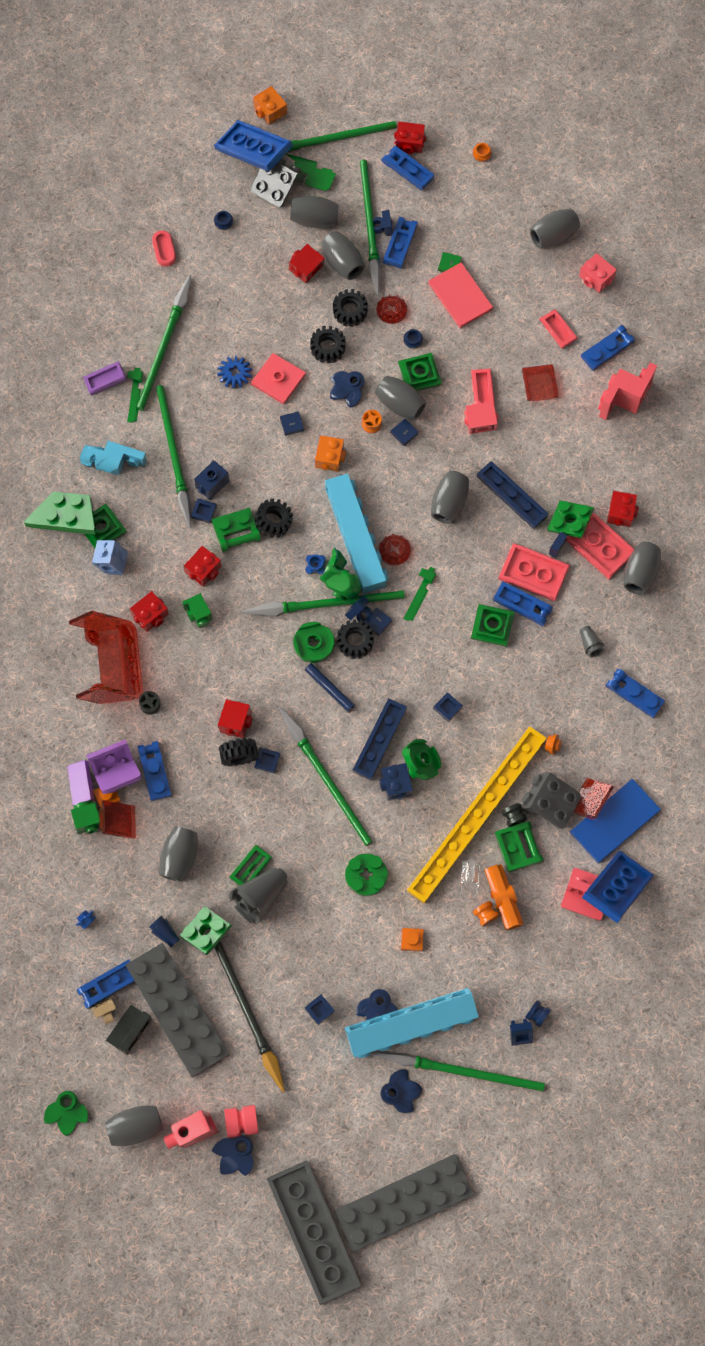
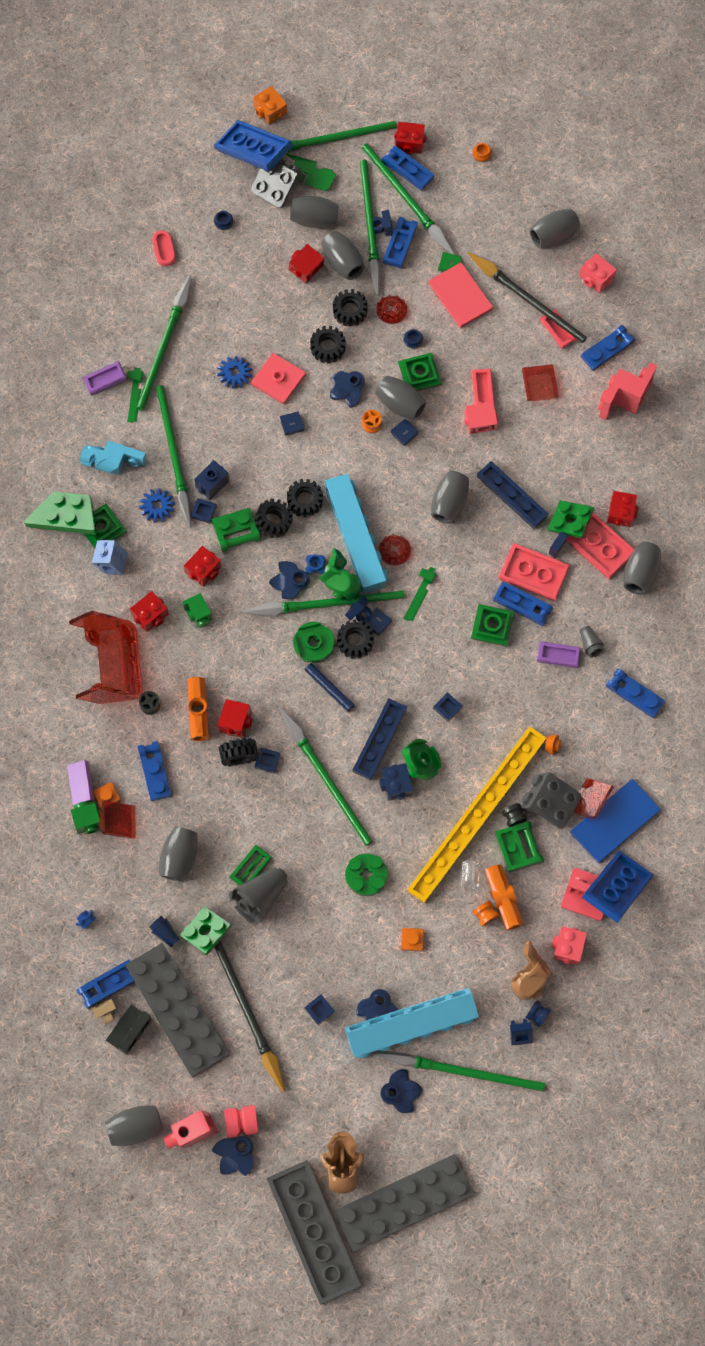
green plate [44,1091,88,1136] -> none
medium lavender bracket [86,740,142,794] -> none
orange head [315,435,346,472] -> none
none -> blue gear [139,488,175,522]
none -> orange piece [187,677,209,741]
none -> dark blue plate [269,561,310,599]
none -> black tyre [287,479,323,517]
none -> medium nougat head [321,1132,364,1194]
none -> green piece [362,143,454,254]
none -> pearl dark grey piece [467,252,587,343]
none -> medium nougat head [511,941,552,1000]
none -> medium lavender tile [537,641,581,668]
none -> coral head [552,926,587,965]

